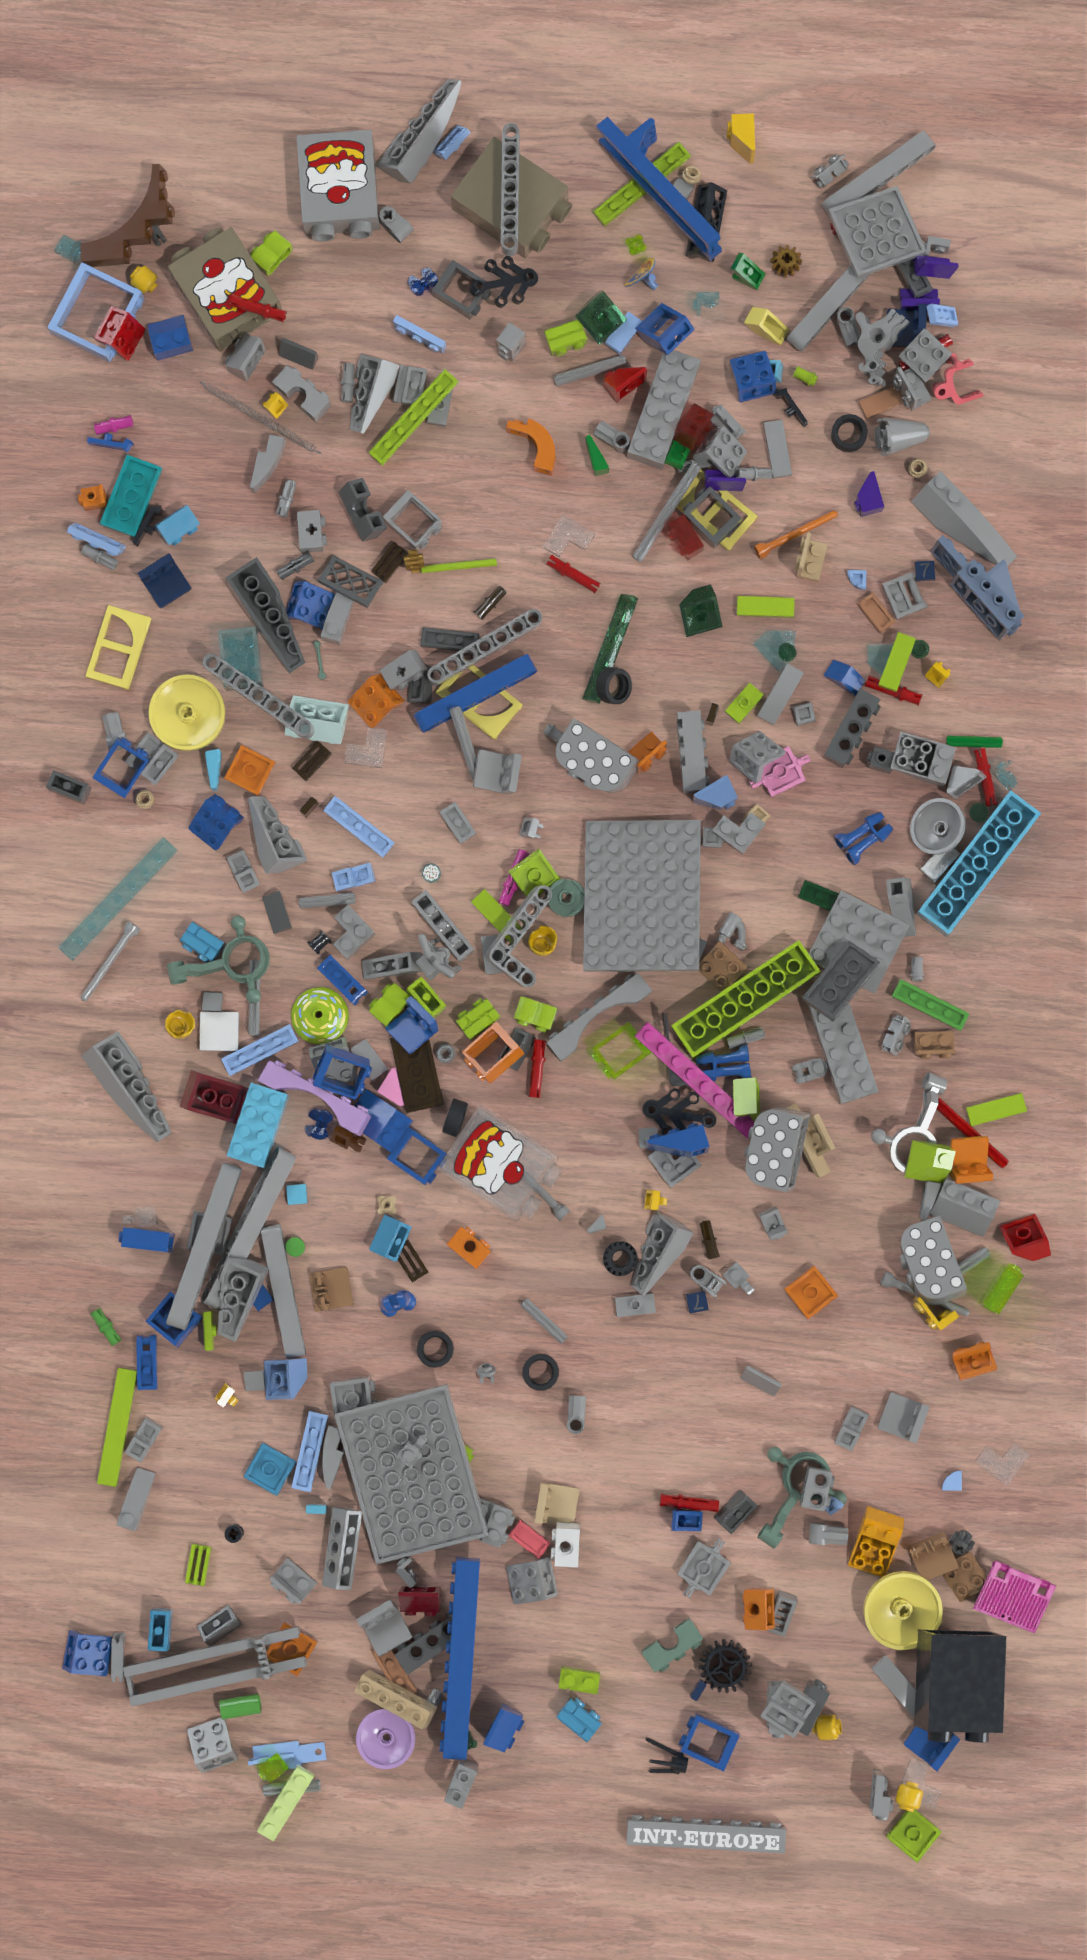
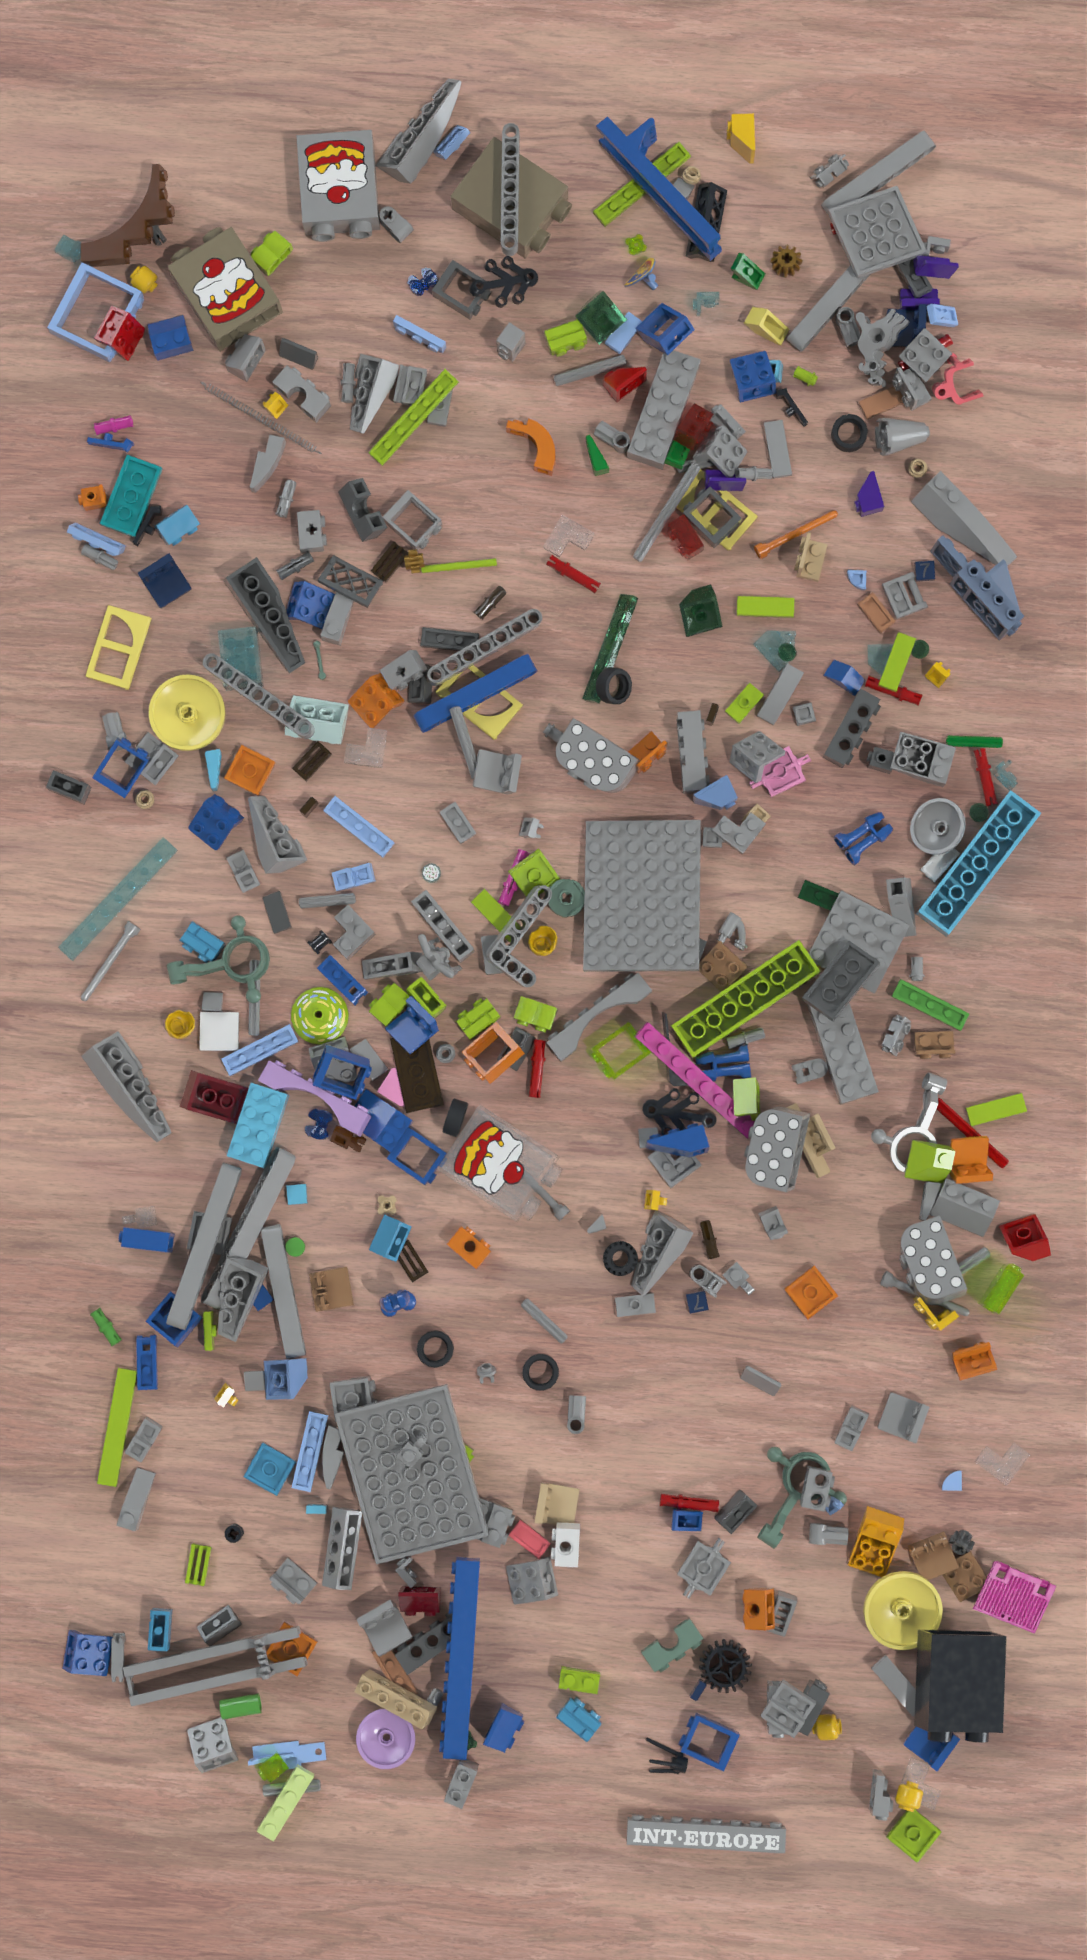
red pin [229,294,287,323] -> none
light grey slope [947,765,987,799] -> none

